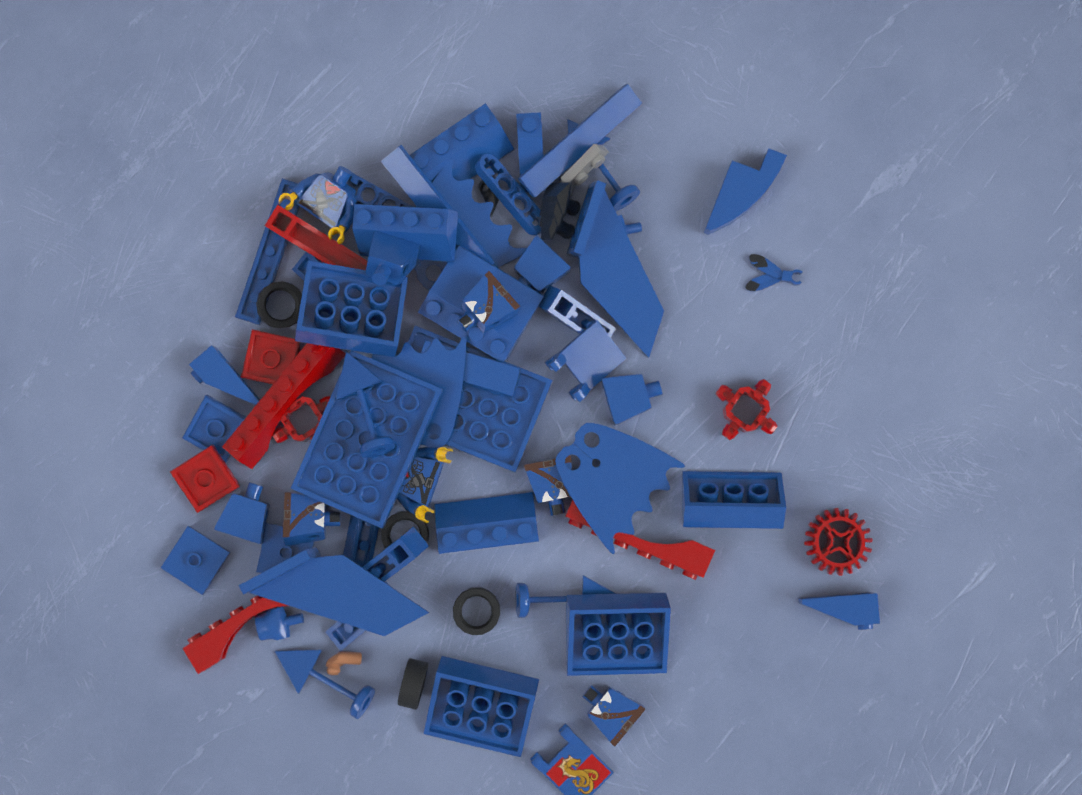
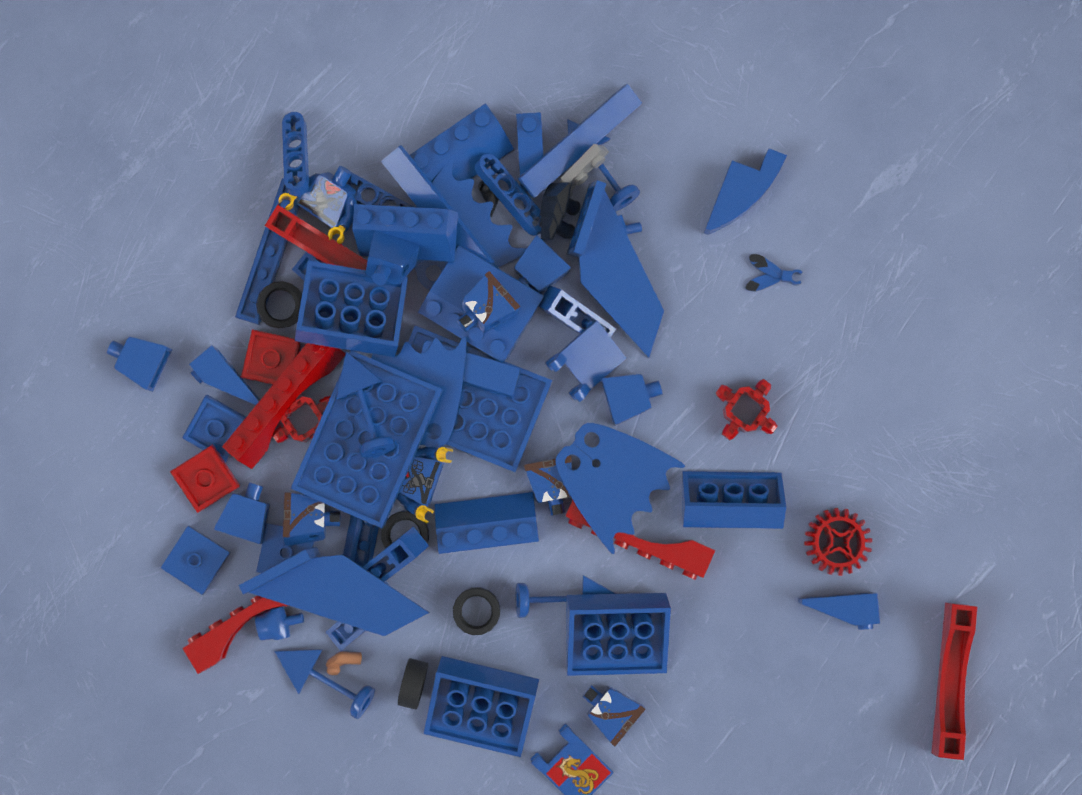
none -> blue torso [107,337,173,392]
none -> blue beam [282,112,309,196]
none -> red arch [931,602,978,760]

